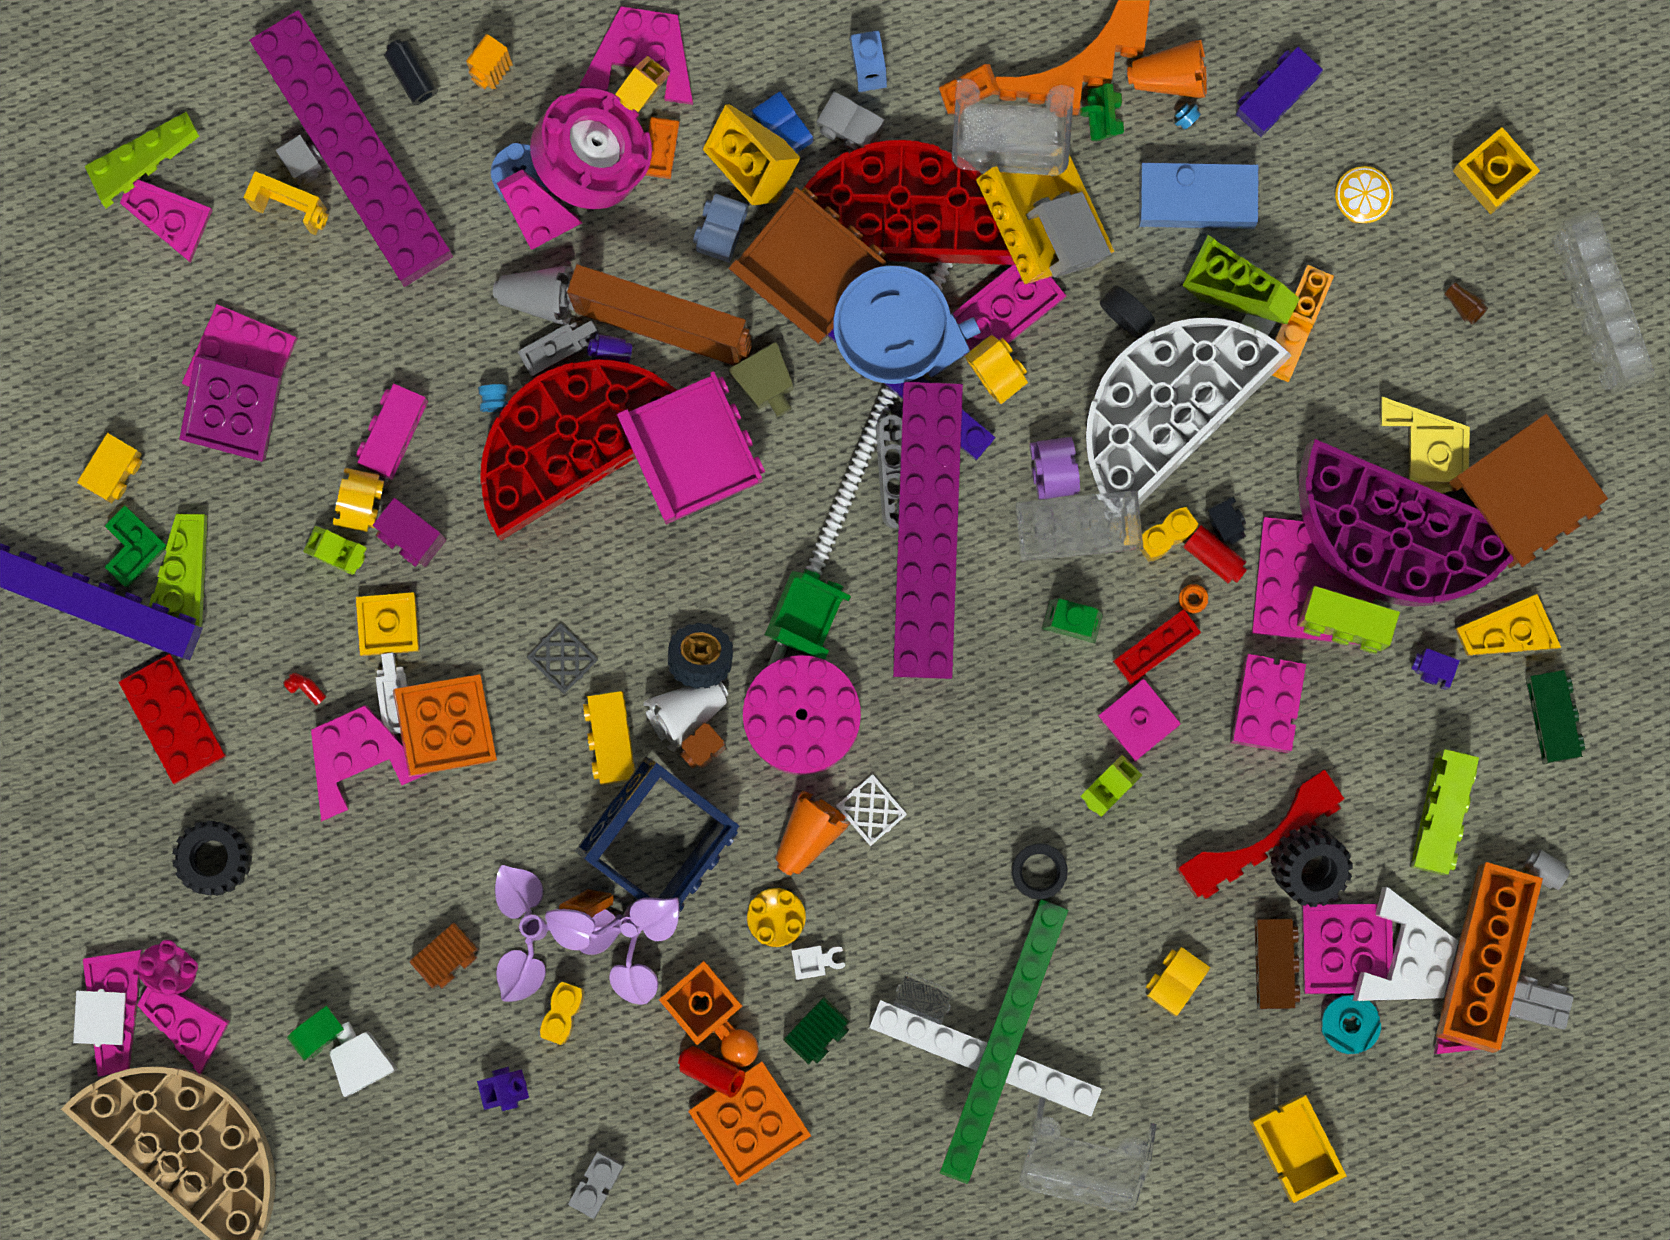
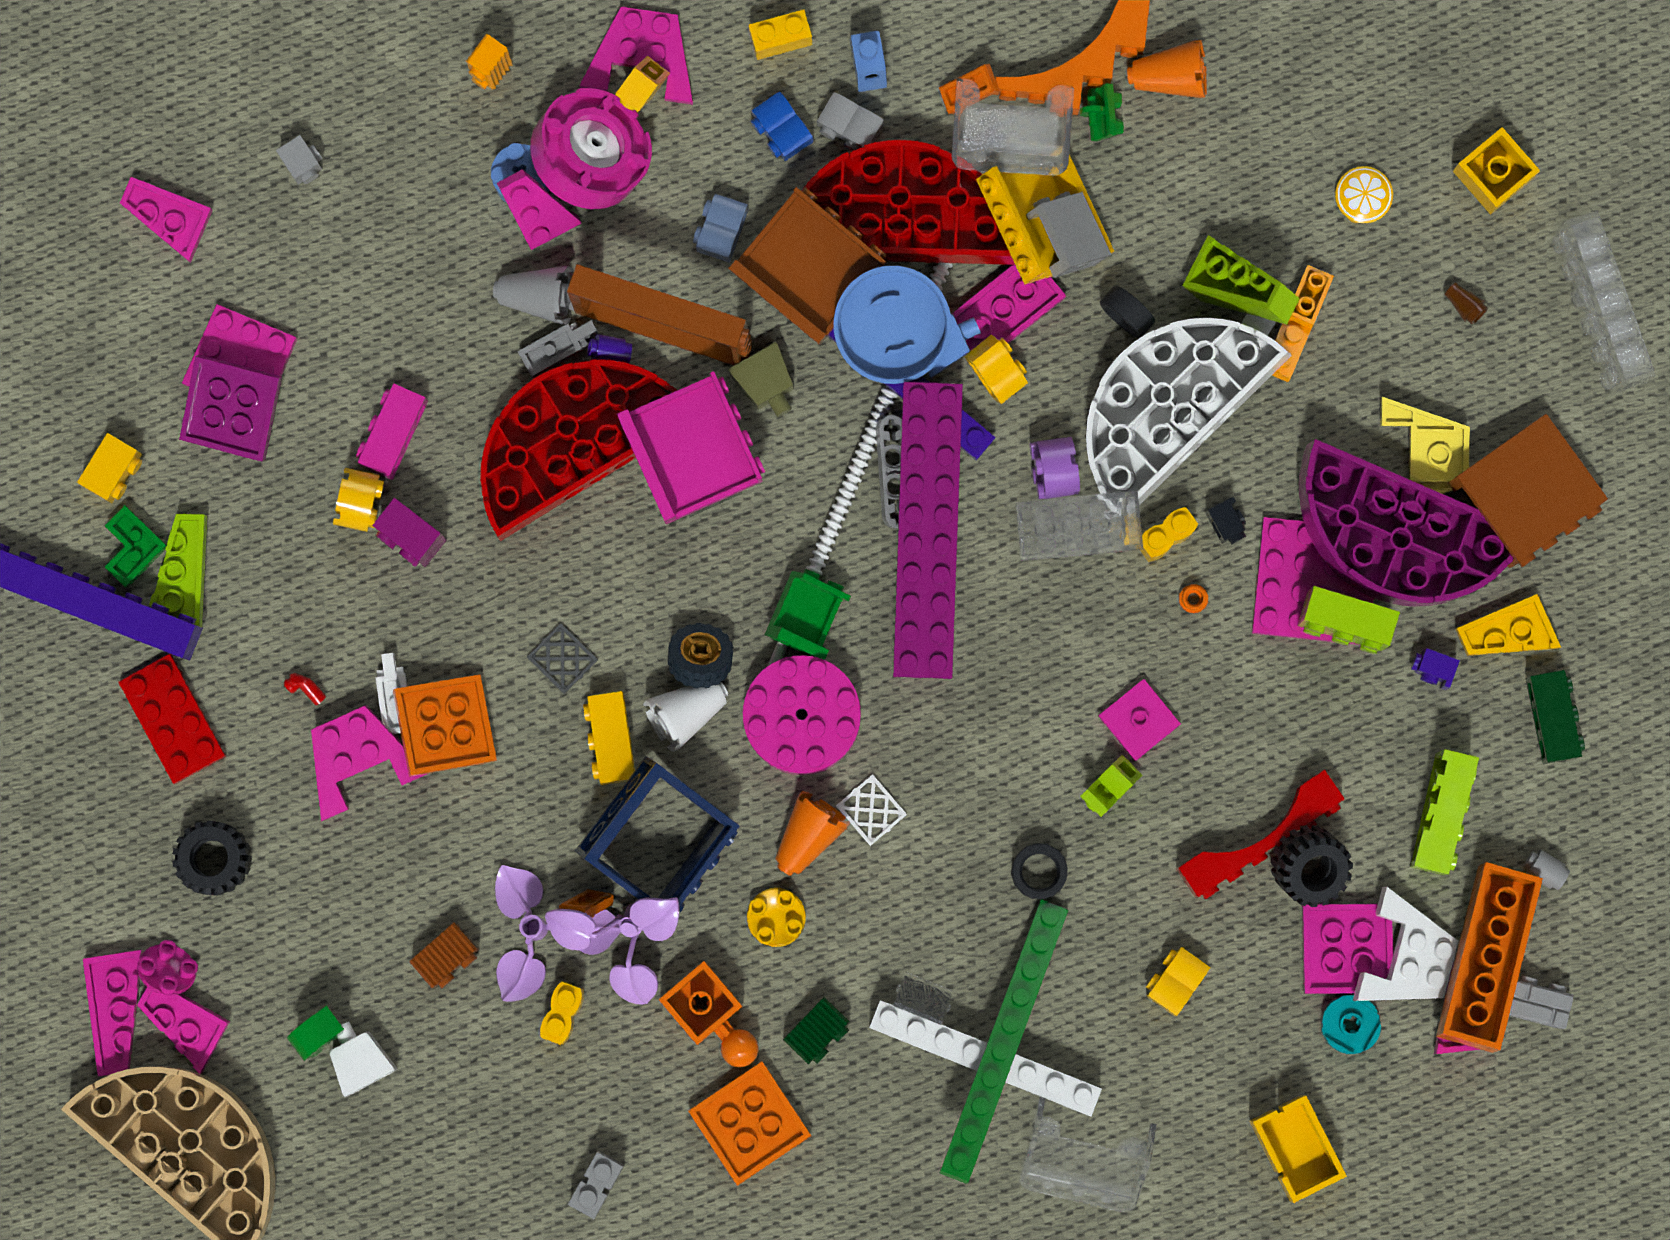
white piece [73,989,126,1047] -> none
lime wing [85,112,200,209] -> none
yellow panel [243,171,329,235] -> none
magenta brick [249,10,453,287] -> none
lime brick [303,526,367,575] -> none
yellow plate [356,592,420,656] -> none
black brick [384,39,438,105] -> none
dark purple brick [477,1067,529,1111] -> none
dark azure wheel [478,384,508,412] -> none
orange plate [645,117,680,179] -> none
red brick [678,1046,745,1098] -> none
dark orange brick [680,723,726,769] -> none
yellow slope [703,104,800,206] -> none
white plate [792,946,845,980] -> none
green torso [1042,598,1103,644] -> none
red plate [1113,609,1201,685] -> none
medium blue brick [1139,163,1258,229] -> none
dark azure plate [1174,103,1201,130] -> none
red brick [1183,525,1247,584] -> none
dark pink piece [1230,654,1306,753] -> none
dark purple brick [1236,47,1323,137] -> none
reddish brown brick [1254,919,1300,1009] -> none
none -> yellow brick [749,9,812,60]

